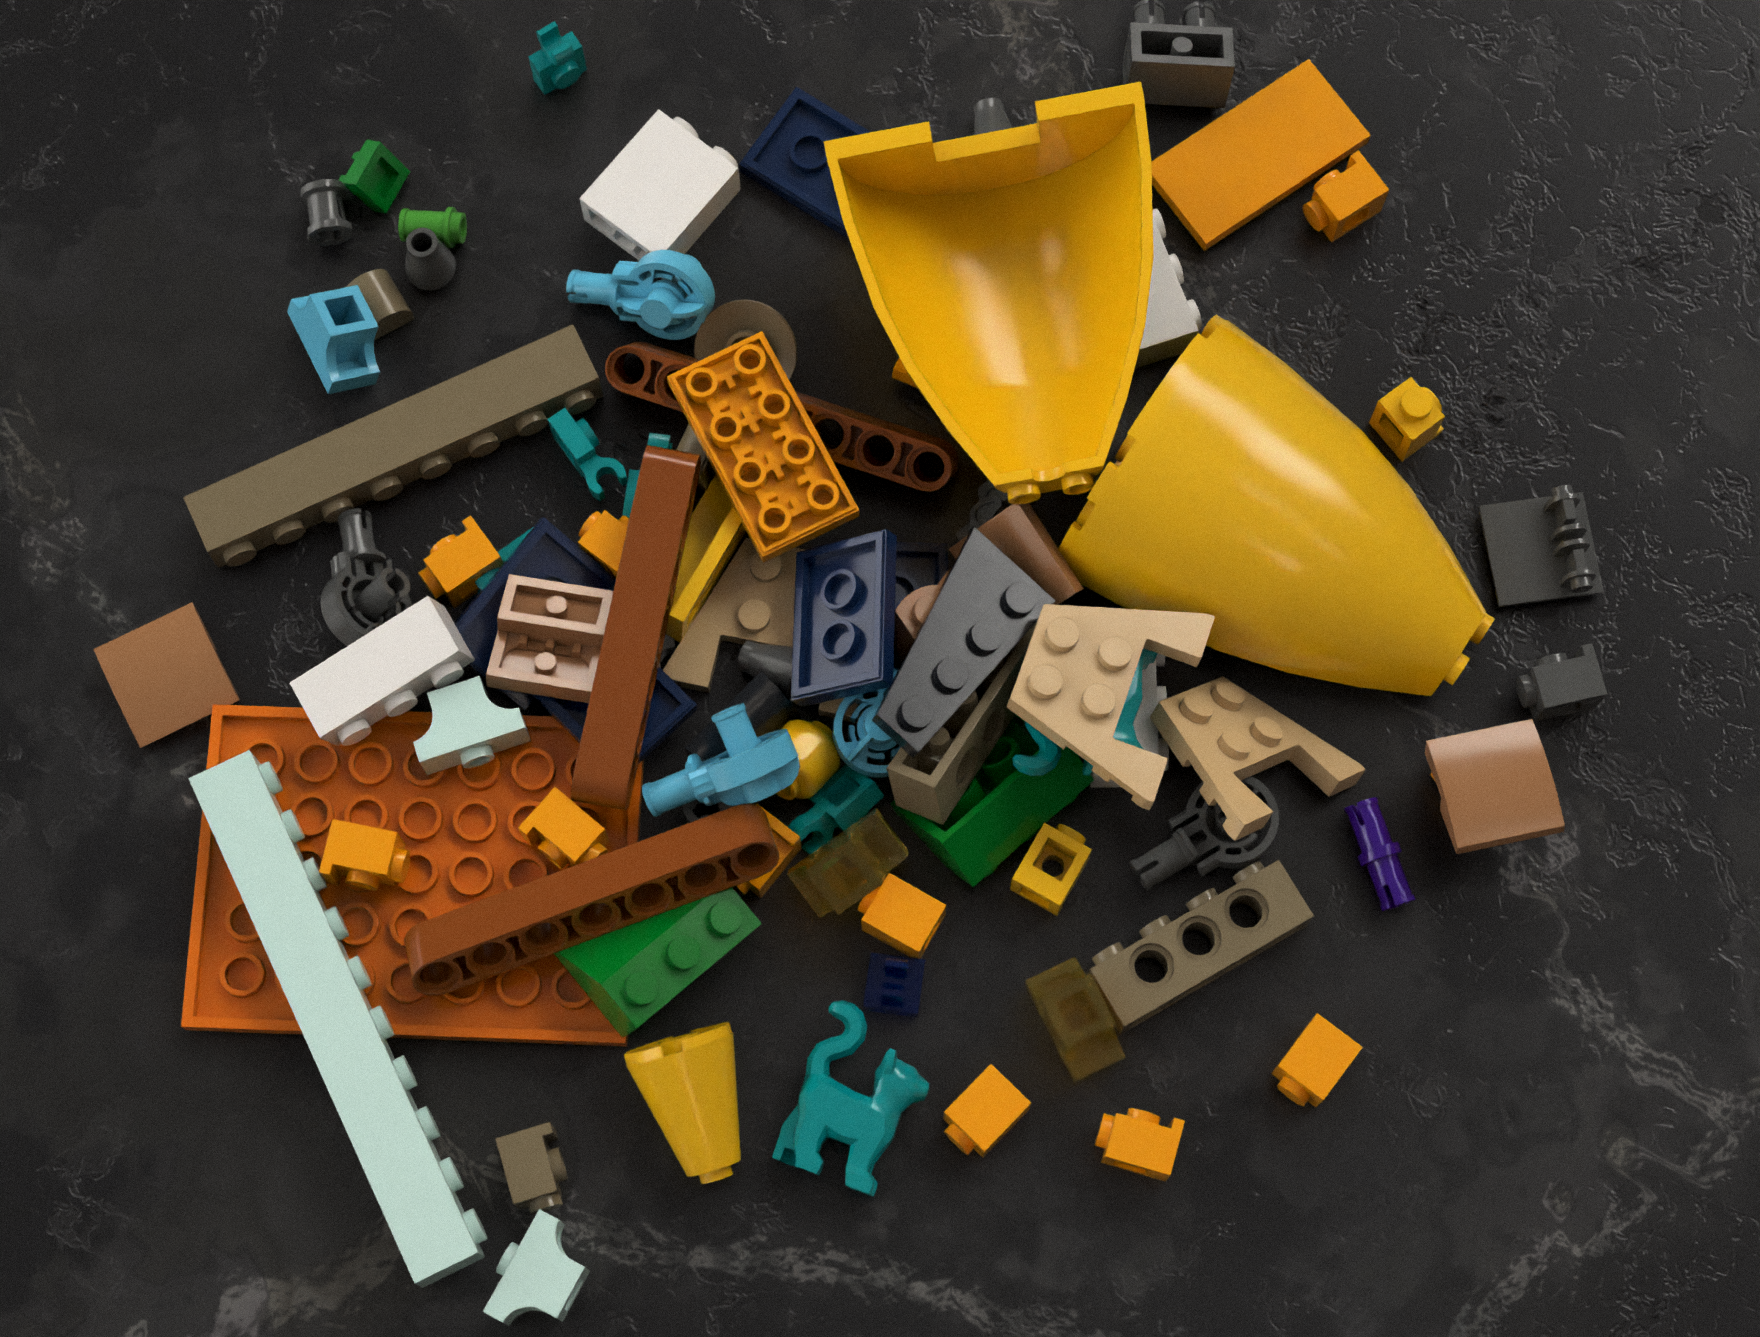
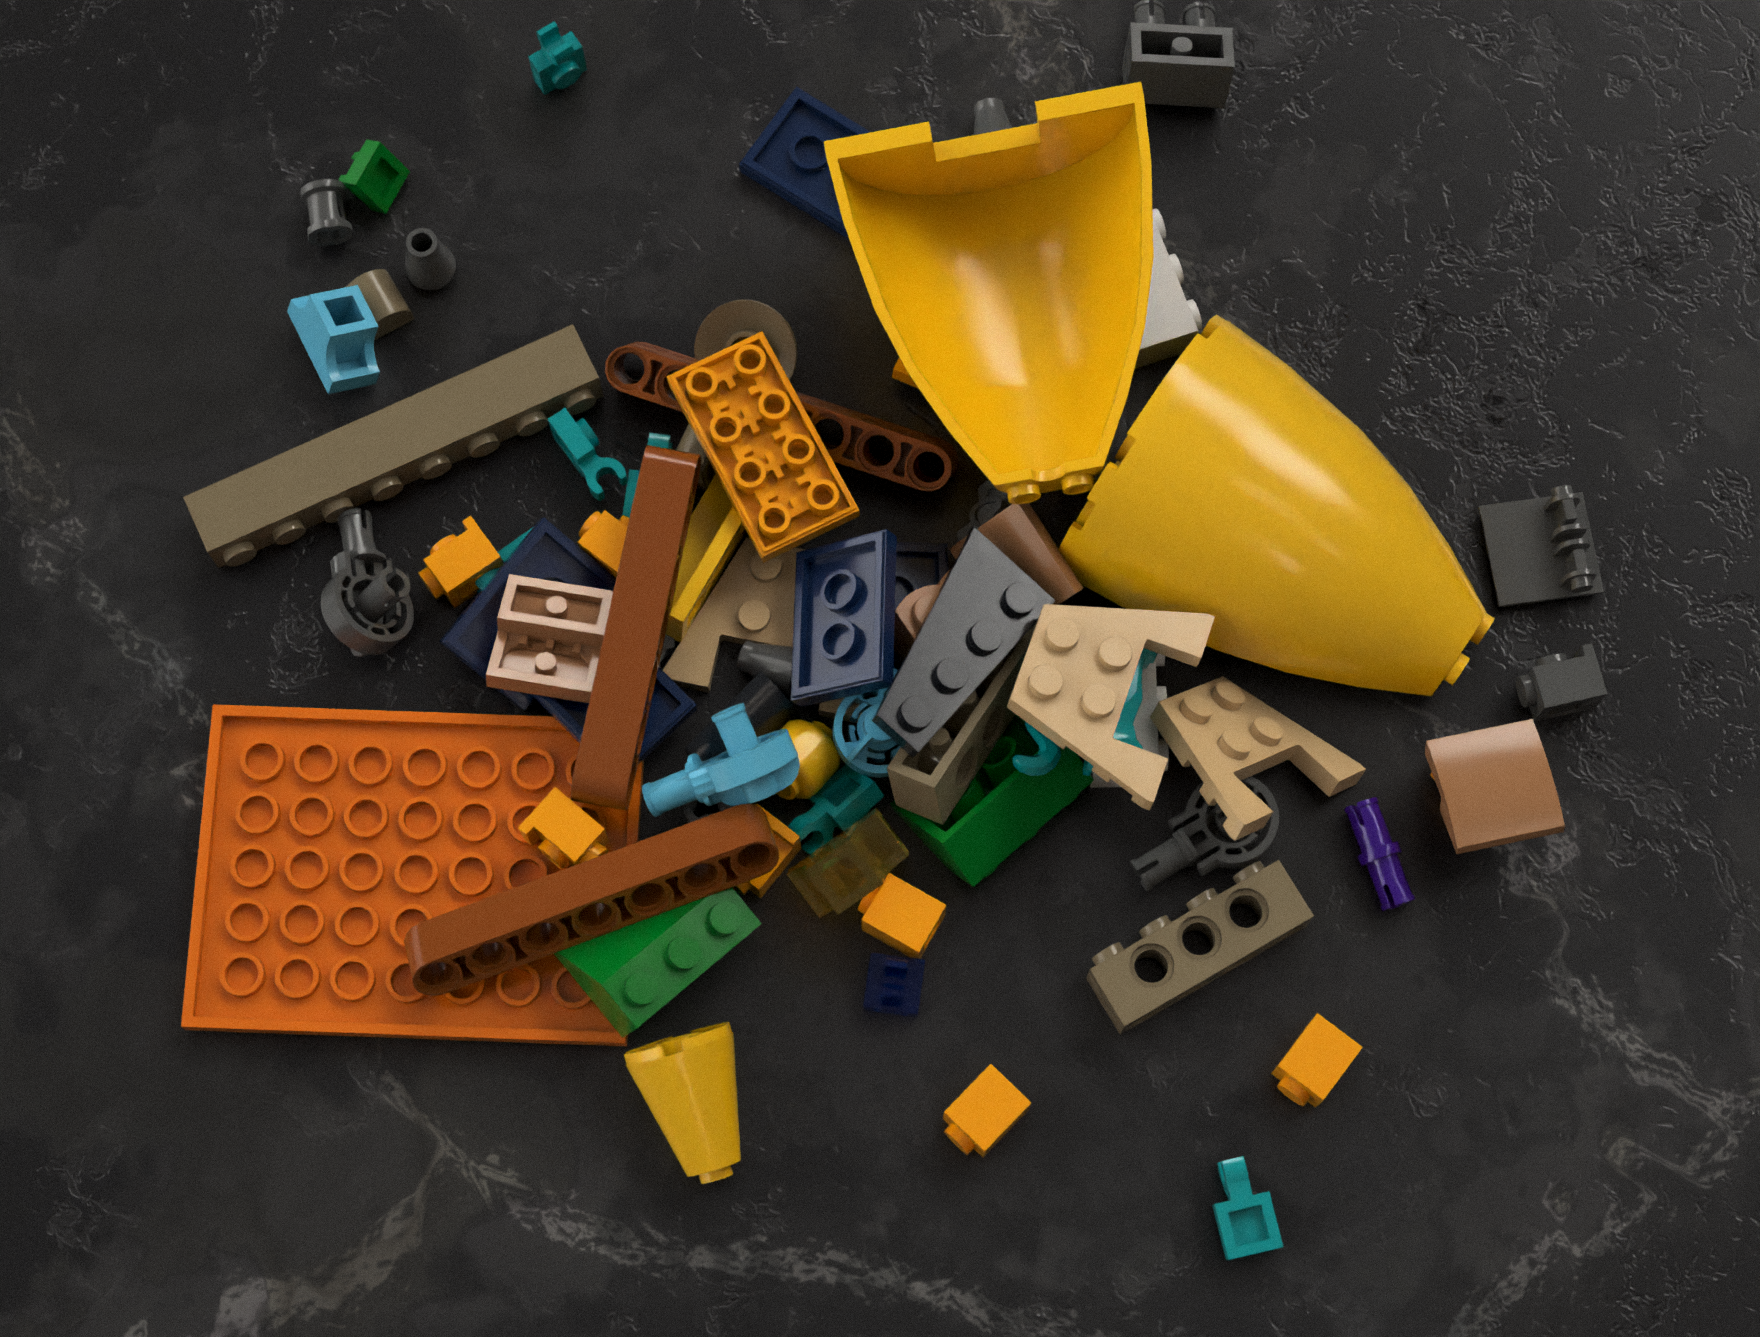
medium nougat slope [94,602,240,748] -> none
light aqua brick [188,750,488,1288] -> none
white brick [290,596,475,746] -> none
light orange brick [319,819,410,890] -> none
bright green pin [398,207,467,248] -> none
light aqua brick [413,676,531,775] -> none
light aqua brick [483,1209,590,1326] -> none
dark tan brick [495,1122,568,1215] -> none
medium azure pin [566,250,715,340] -> none
white brick [579,109,741,260] -> none
teal animal [772,1000,929,1197] -> none
yellow brick [1010,823,1092,916] -> none
clear yellow brick [1025,957,1125,1083] -> none
light orange brick [1095,1108,1185,1182] -> none
light orange tile [1151,59,1371,251] -> none
light orange brick [1302,150,1389,242] -> none
yellow brick [1369,377,1445,461] -> none
none -> teal plate [1212,1156,1283,1261]

